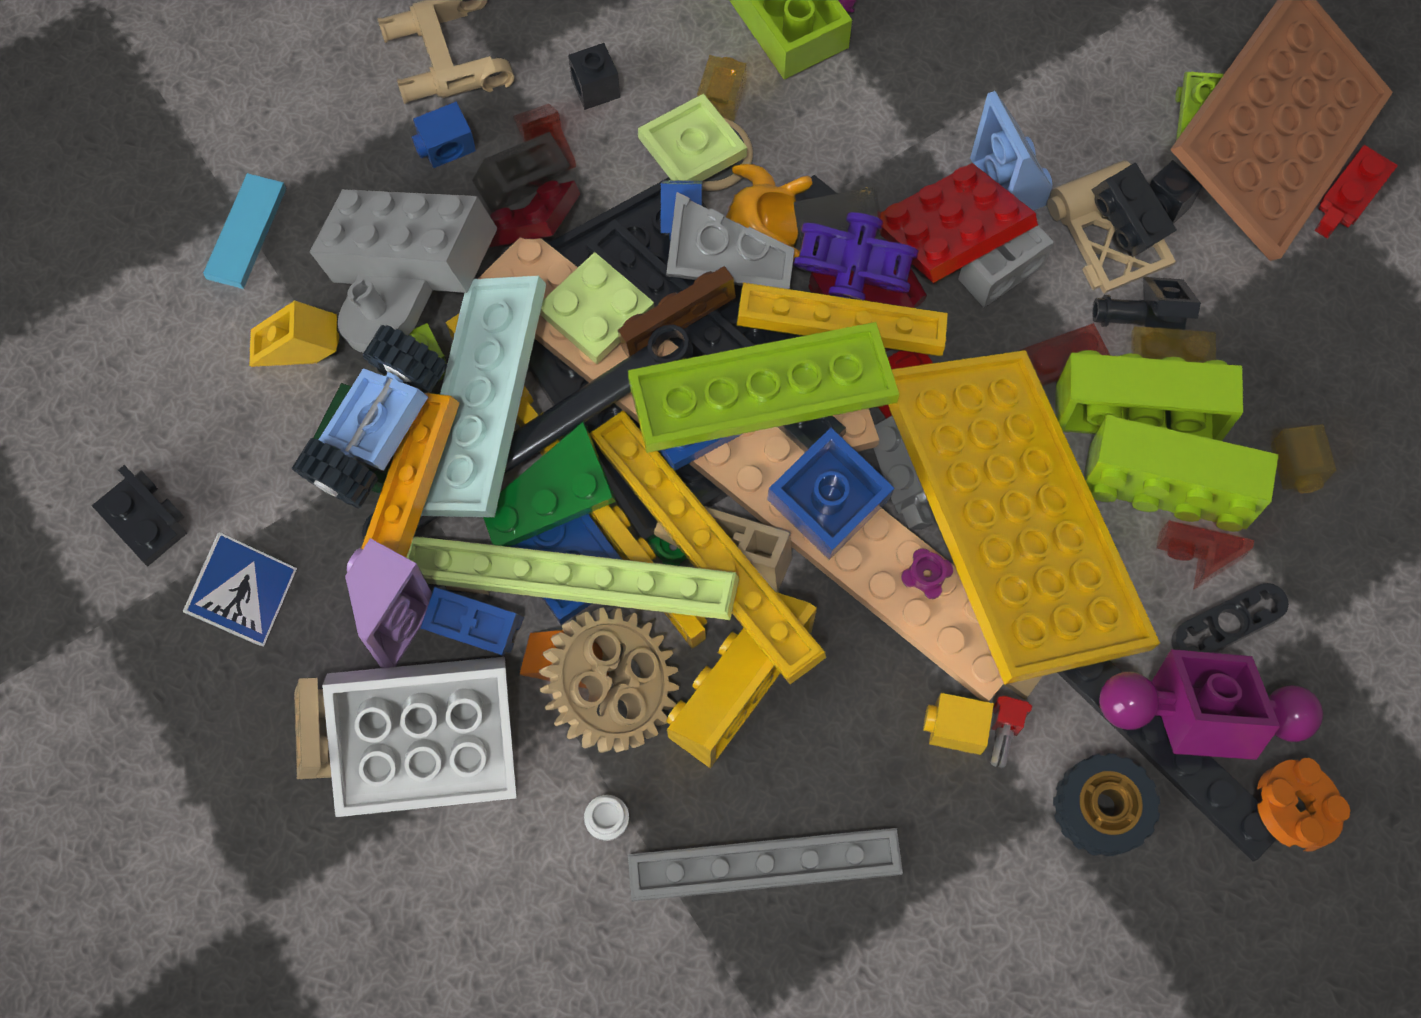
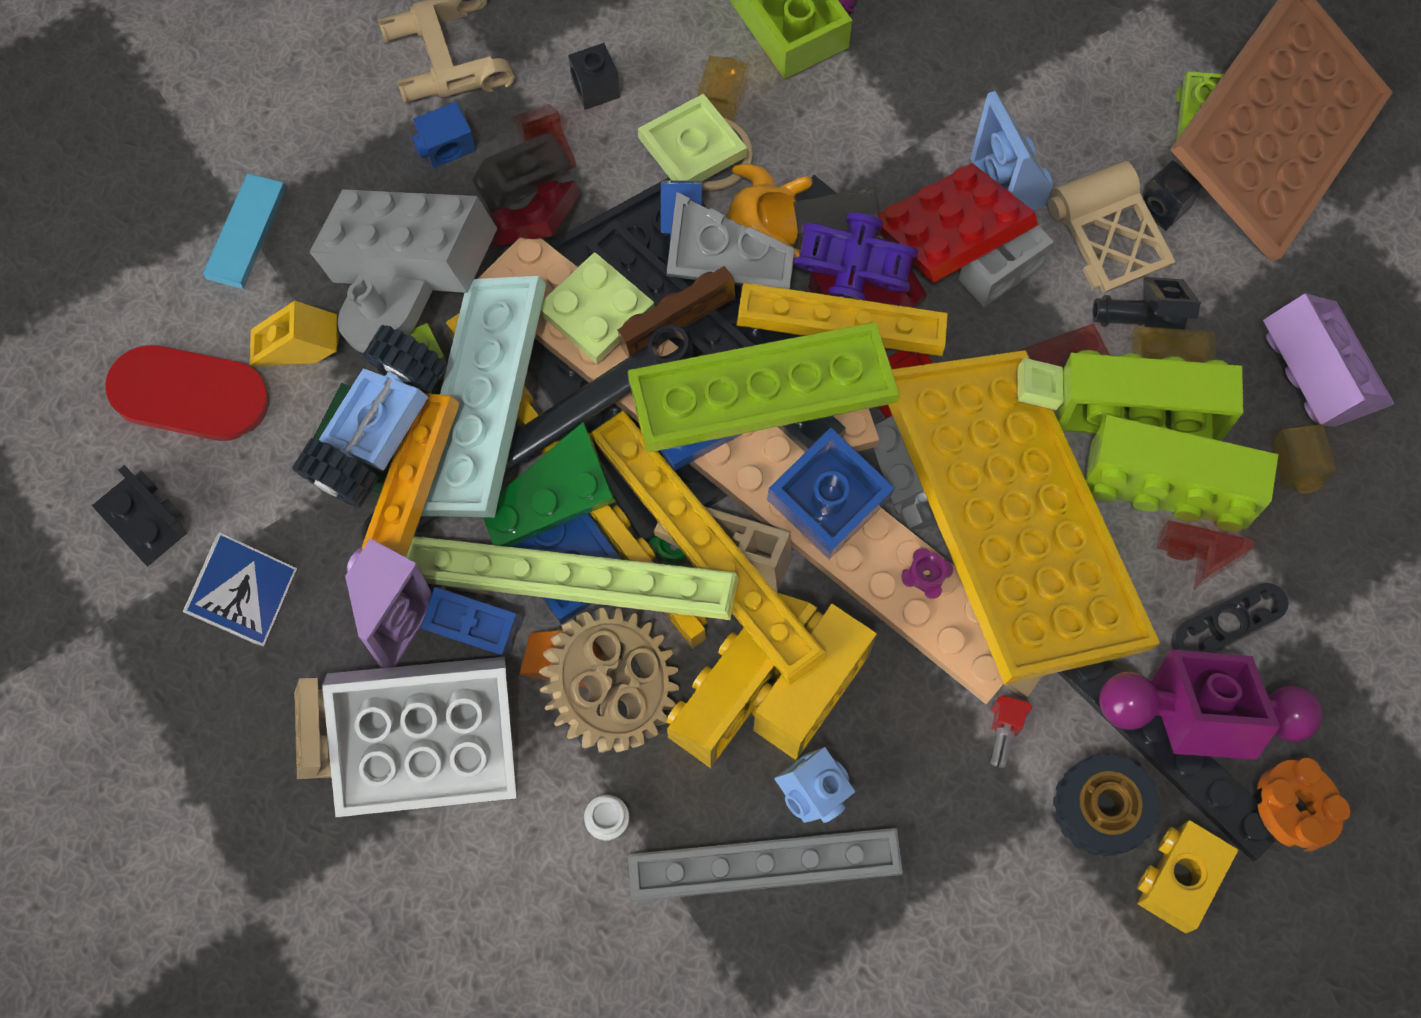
yellow brick [923,693,994,755] -> none
black bracket [1091,162,1177,258] -> none
red hinge [1314,144,1398,239] -> none
none -> red tile [105,345,269,441]
none -> yellow brick [751,604,877,761]
none -> light blue brick [774,747,855,823]
none -> yellowish green plate [1017,358,1064,410]
none -> yellow brick [1137,820,1238,934]
none -> lavender slope [1263,293,1395,427]

